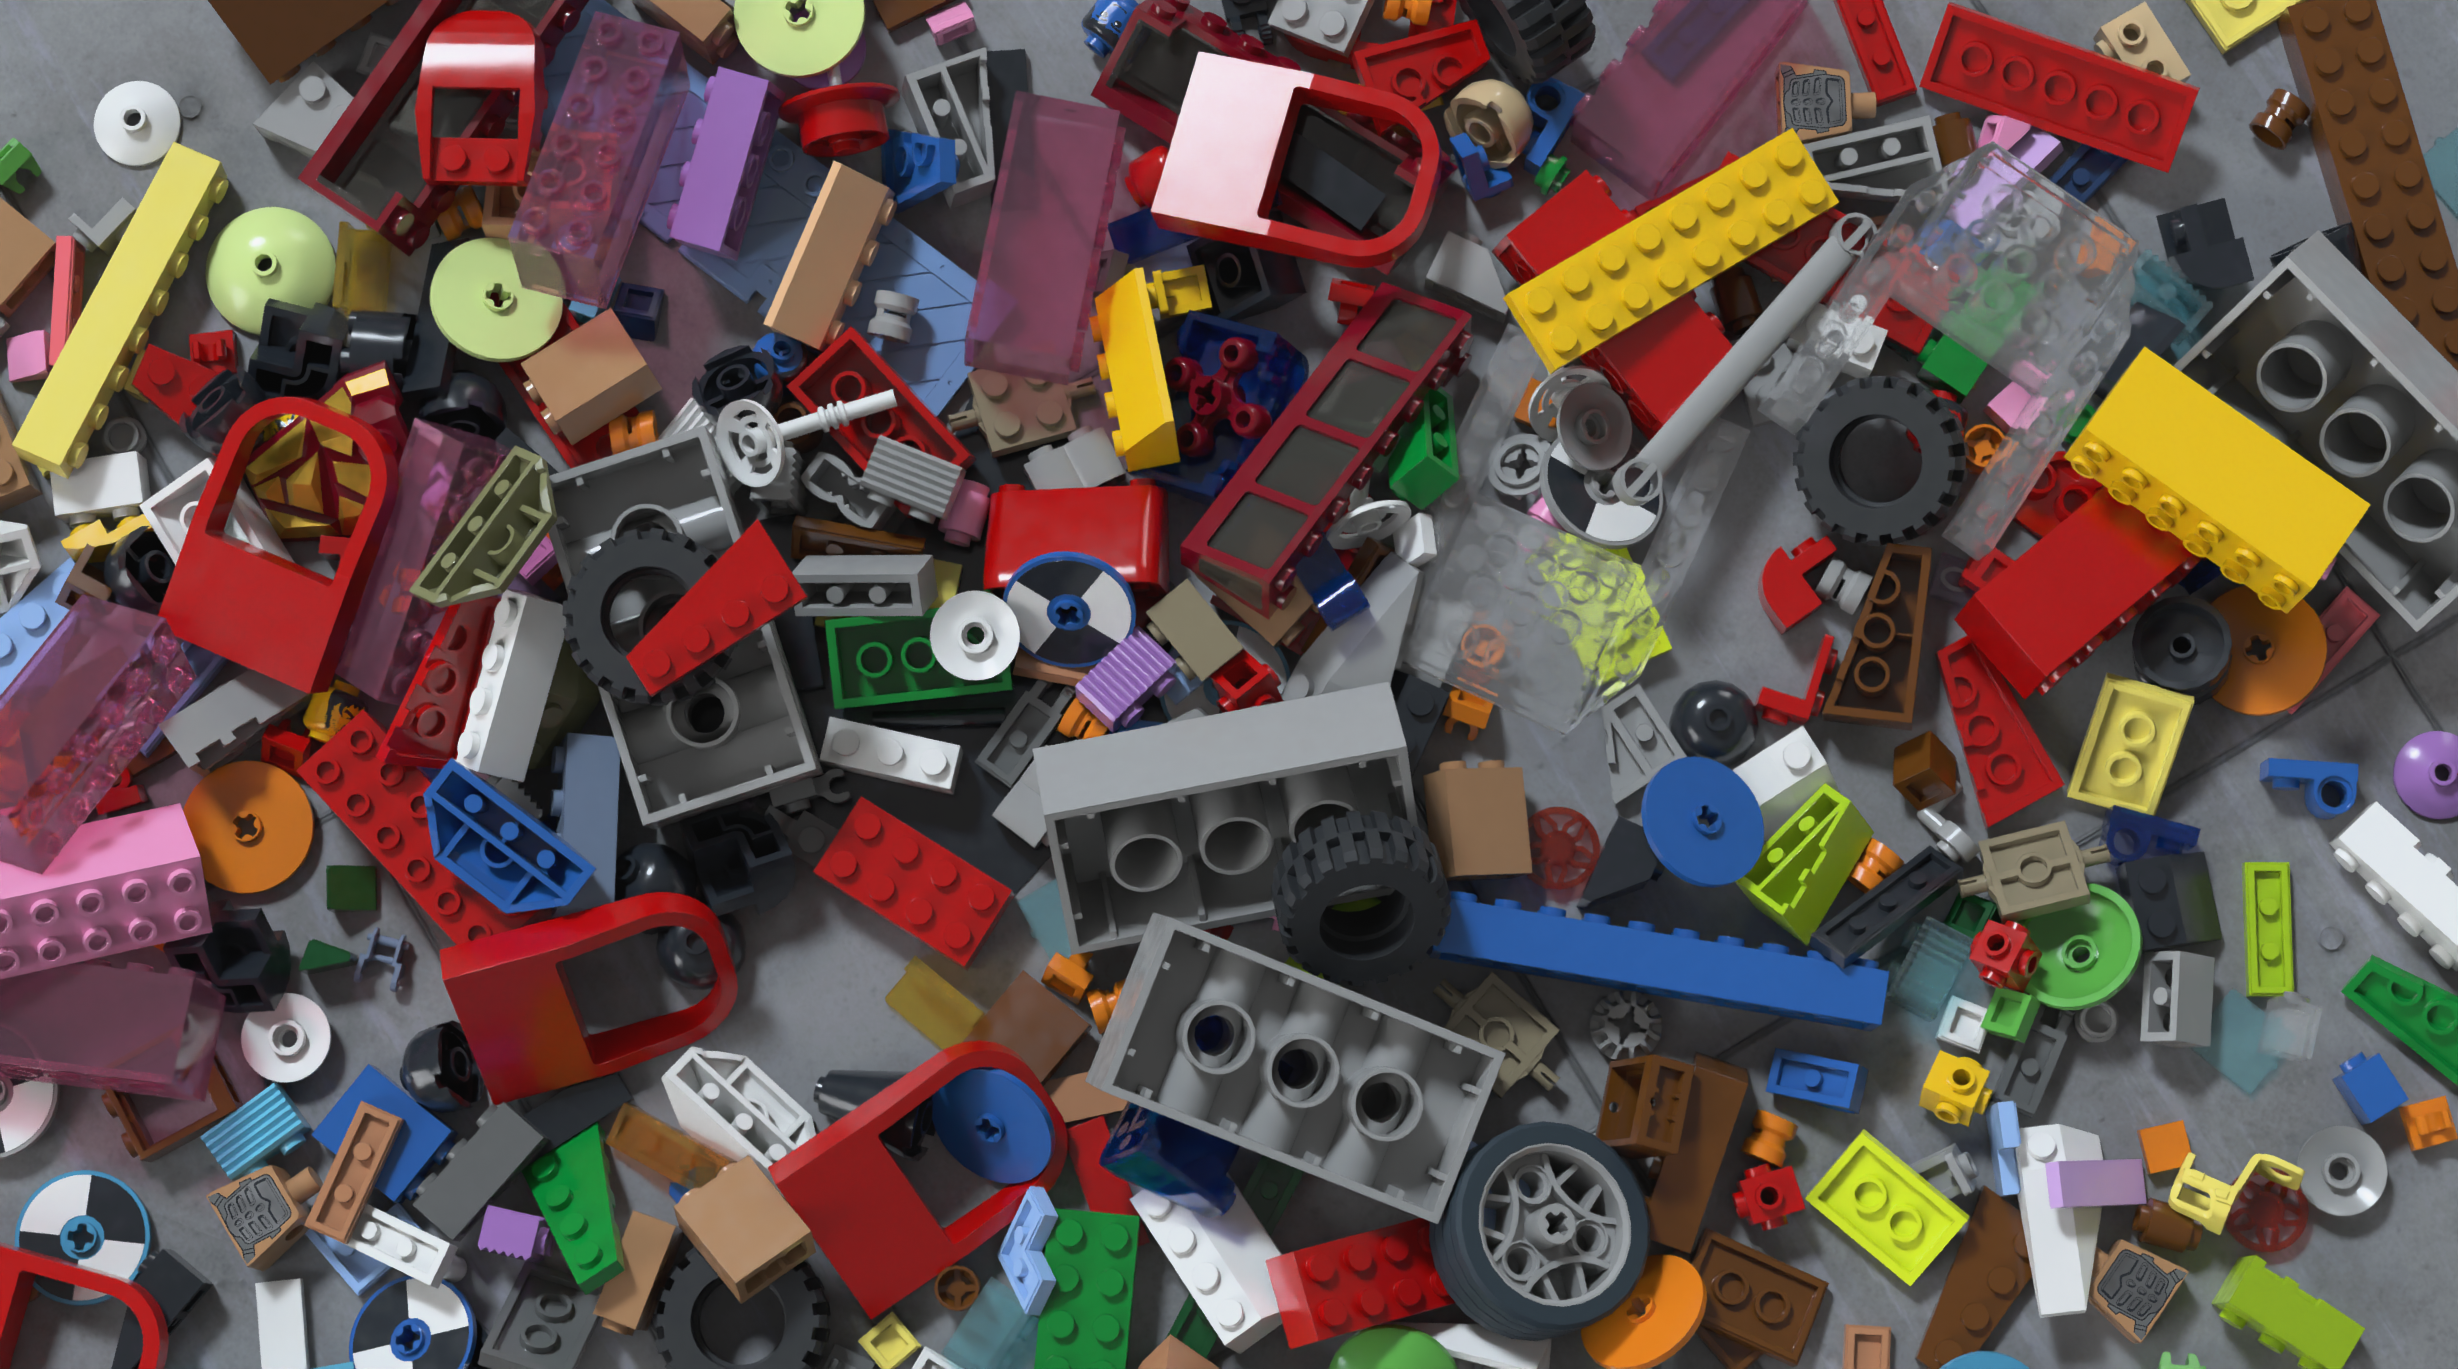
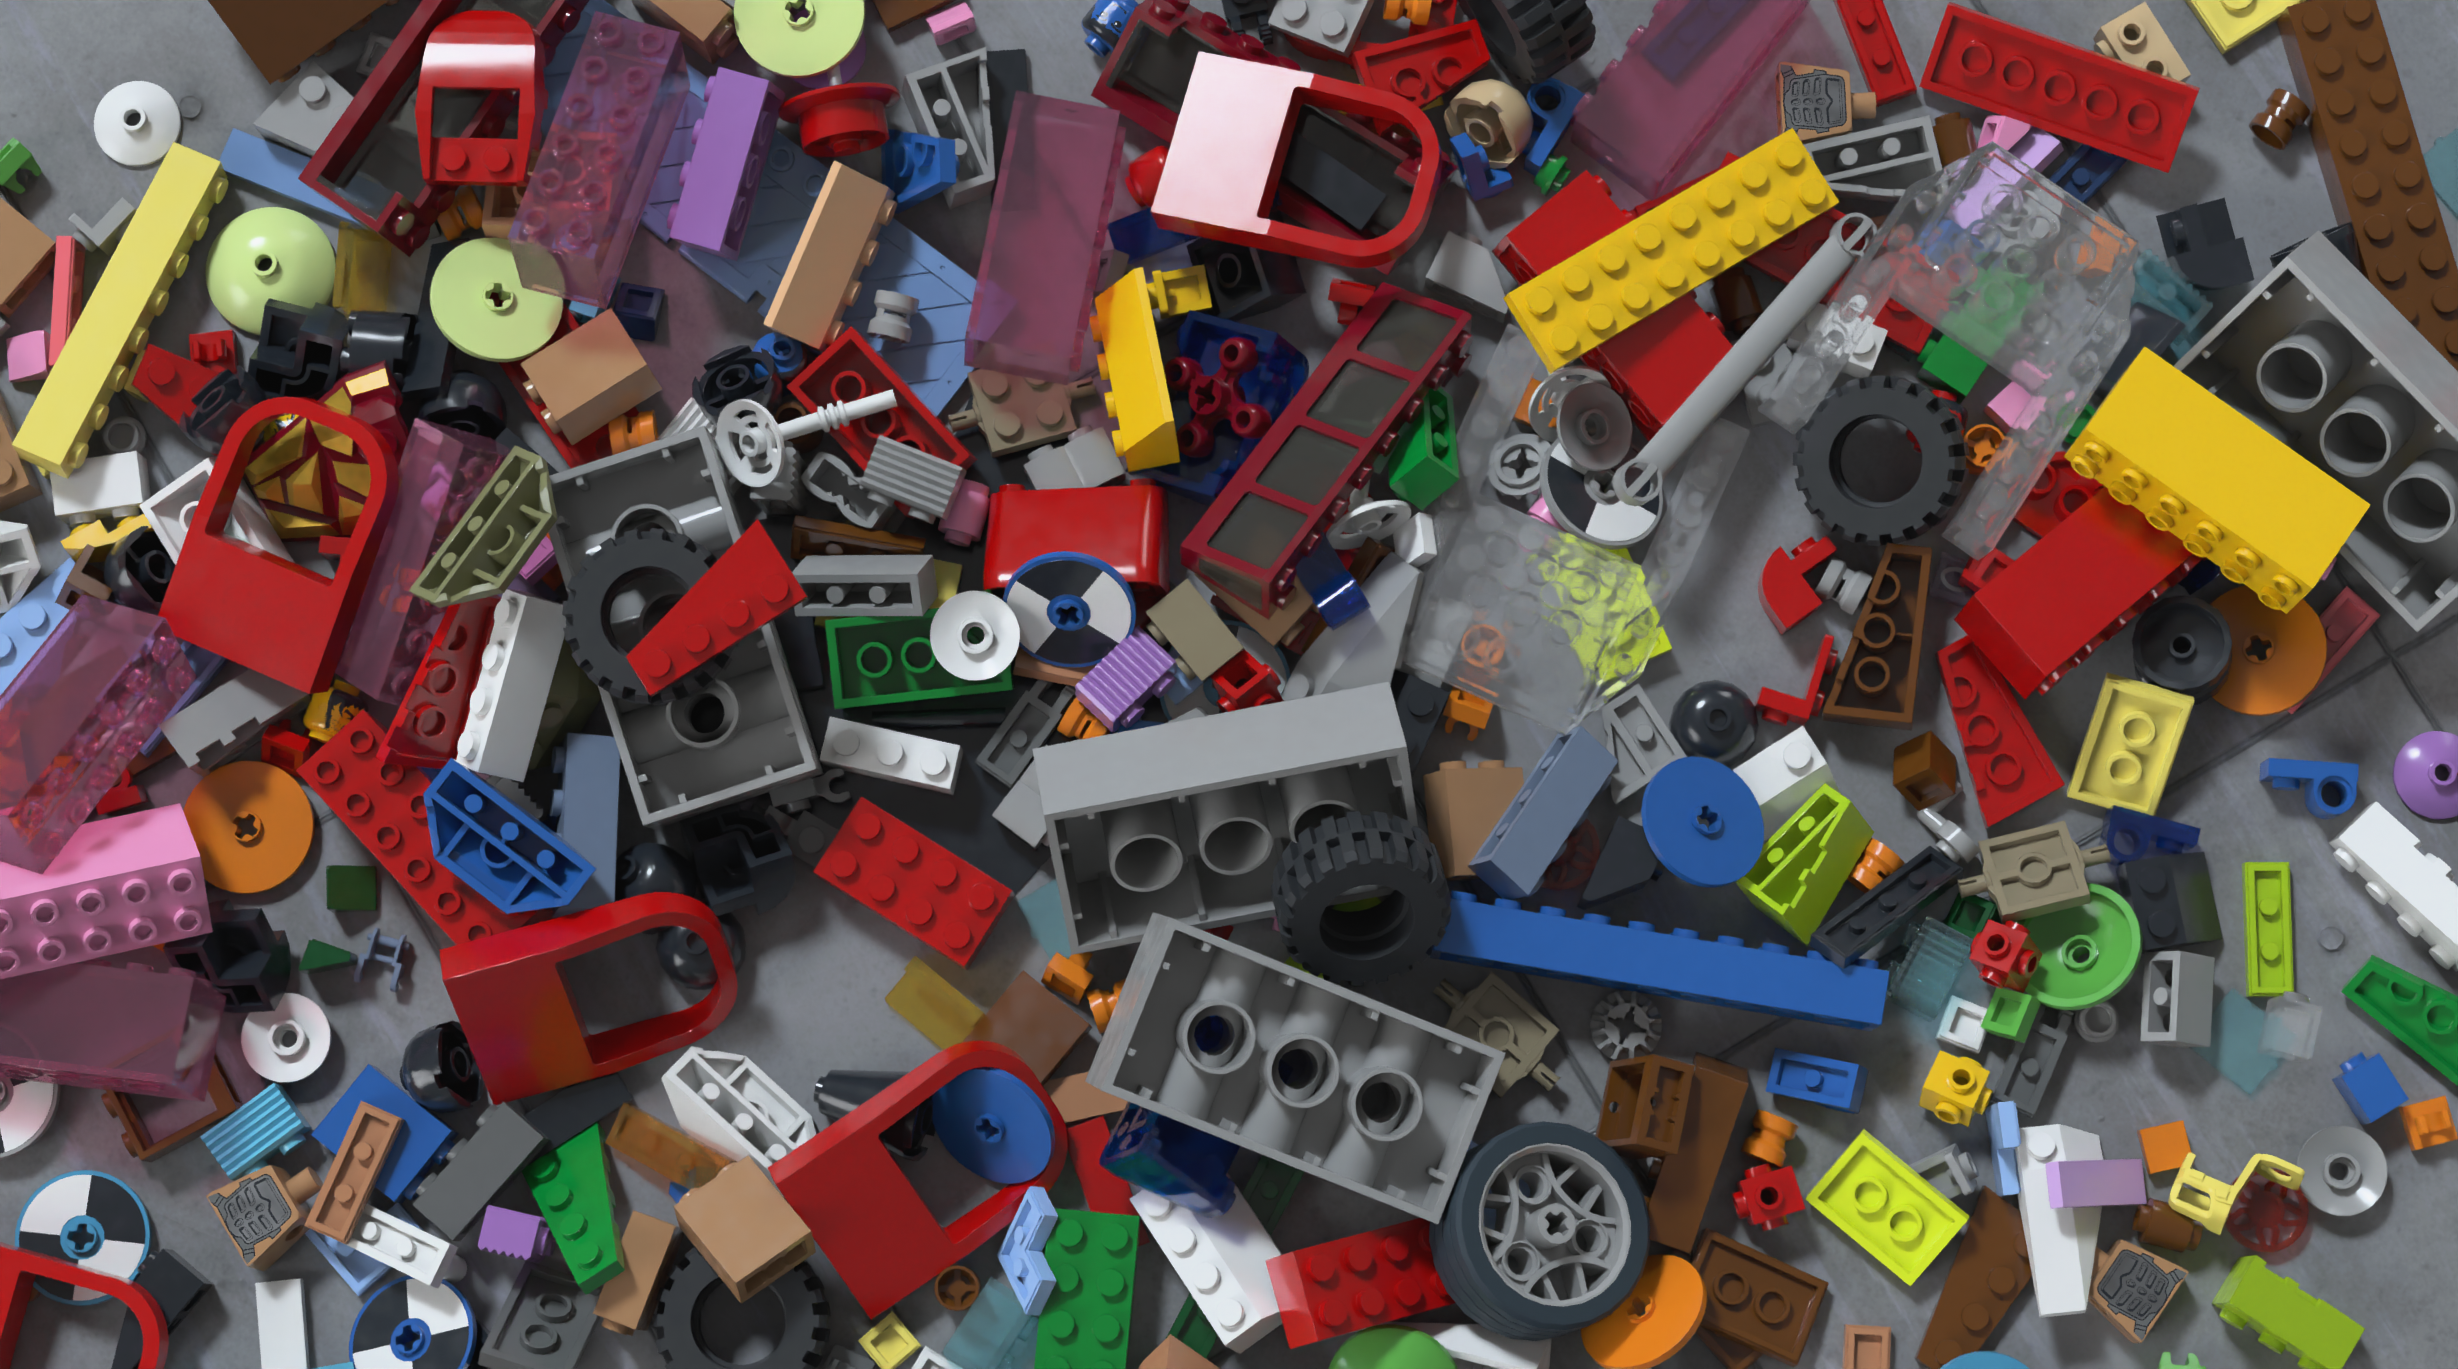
none -> medium blue tile [219,128,395,230]
none -> sand blue brick [1468,726,1618,900]

